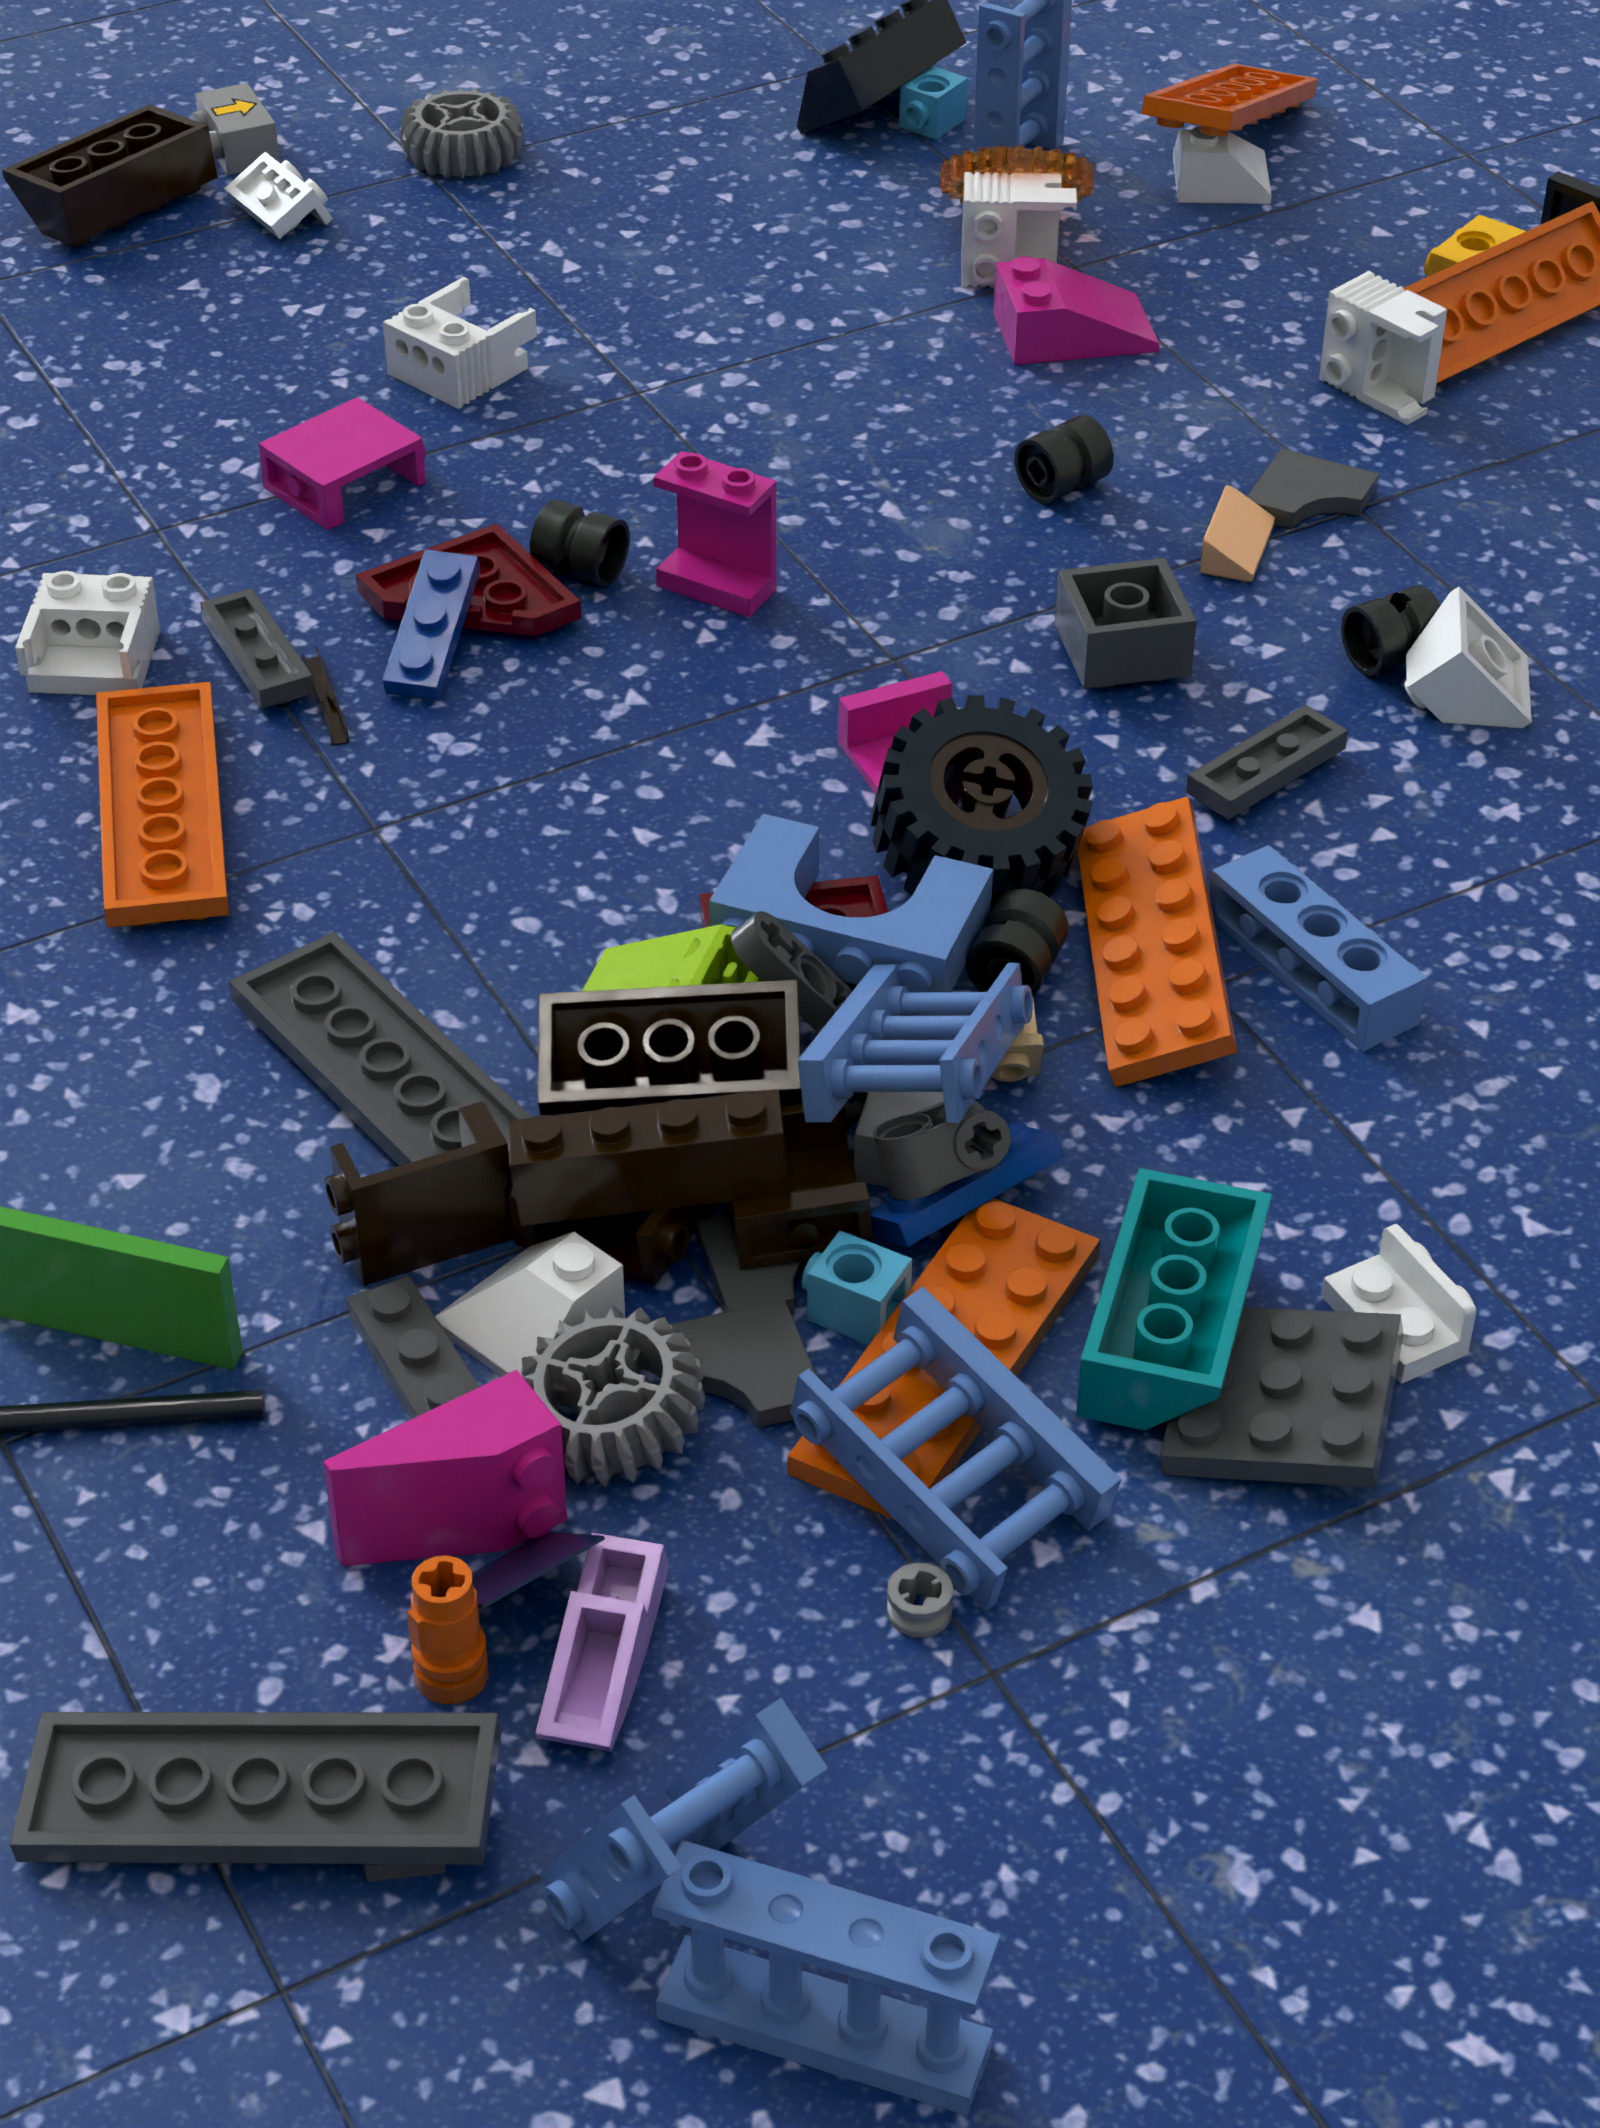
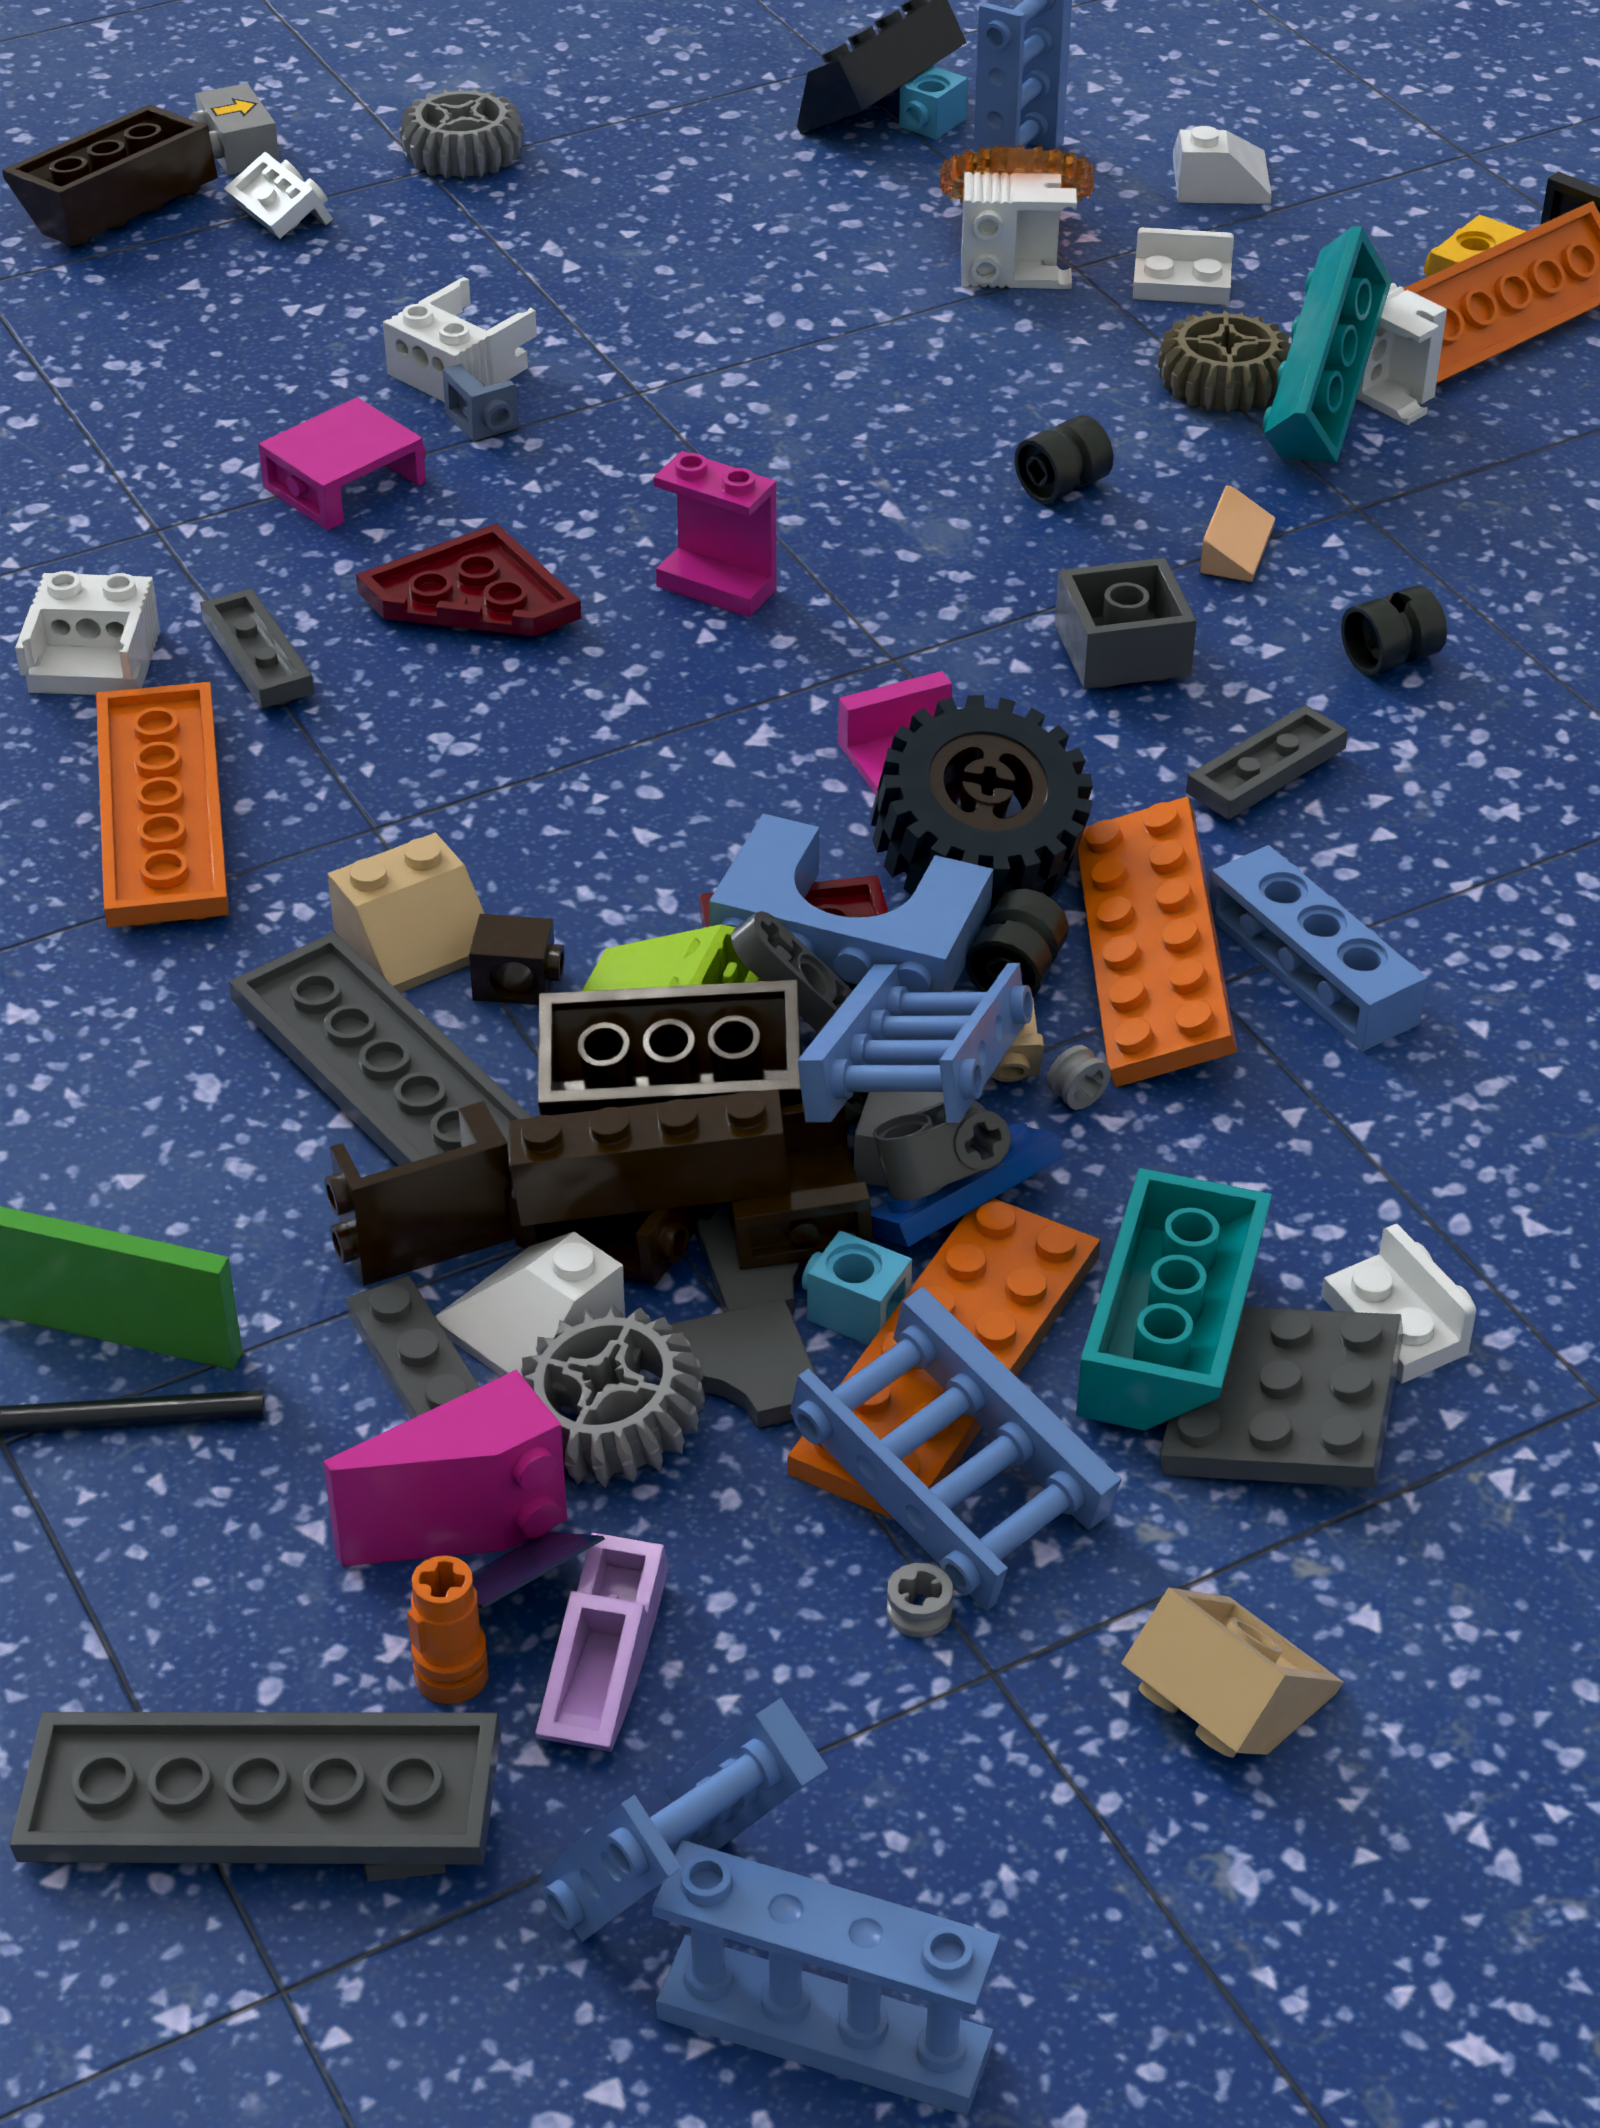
dark brown piece [301,647,349,746] -> none
plate [383,549,481,701] -> none
pearl dark grey wheel [530,499,630,587] -> none
dark pink slope [994,256,1159,365] -> none
orange plate [1141,63,1318,136] -> none
dark grey tile [1247,448,1379,529] -> none
white slope [1405,587,1532,728] -> none
none -> tan slope [327,832,485,993]
none -> sand blue bracket [443,364,518,442]
none -> dark brown brick [469,914,565,1005]
none -> light grey bush [1046,1045,1111,1110]
none -> tan slope [1121,1587,1344,1758]
none -> white bracket [1132,227,1234,305]
none -> dark tan gear [1158,310,1291,414]
none -> teal slope [1263,226,1392,463]

